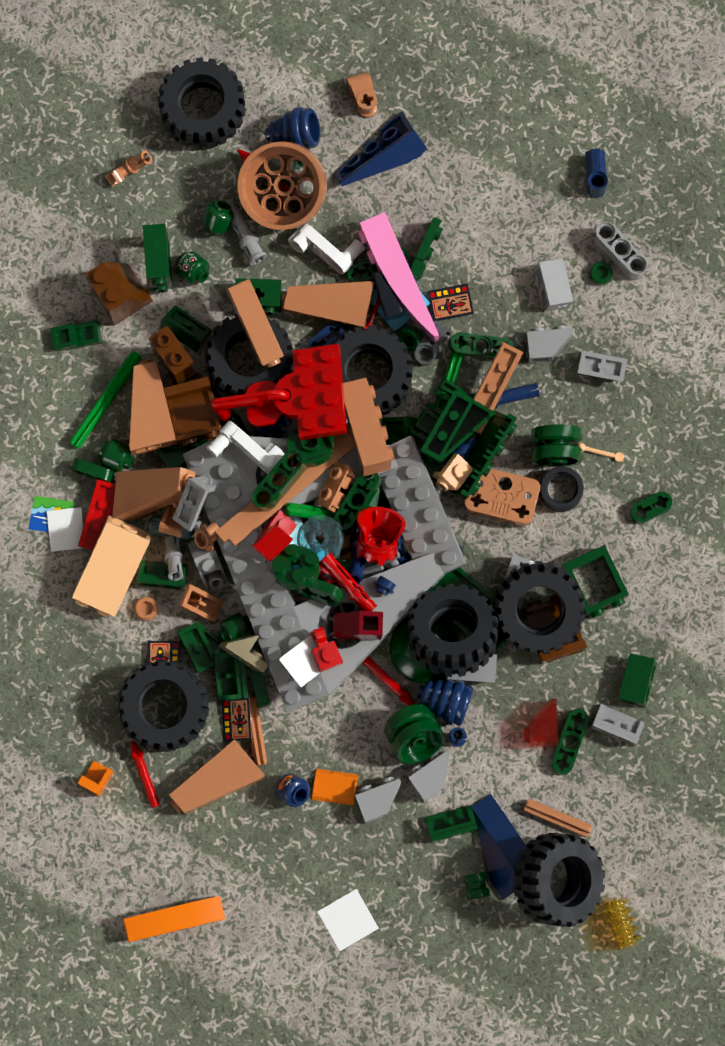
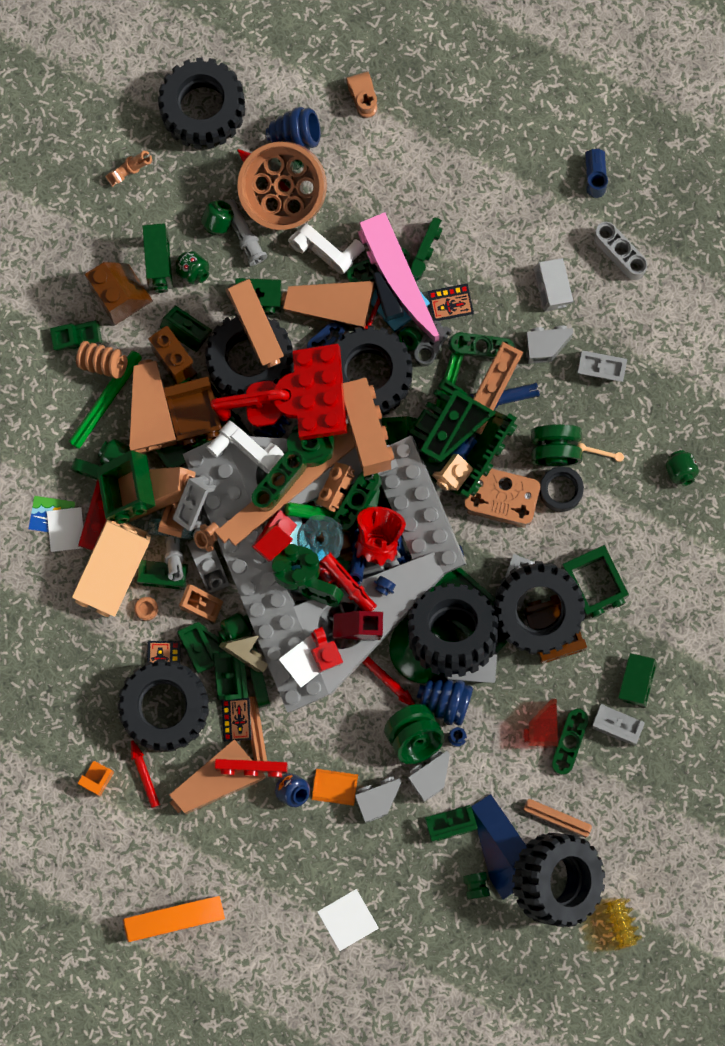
dark blue wedge [334,111,427,186] -> none
dark green tile [589,262,613,286] -> none
dark green beam [630,491,672,524] -> none
none -> nougat piece [76,341,128,379]
none -> dark green window [97,450,156,524]
none -> red plate [215,759,288,778]
none -> dark green head [665,450,699,486]

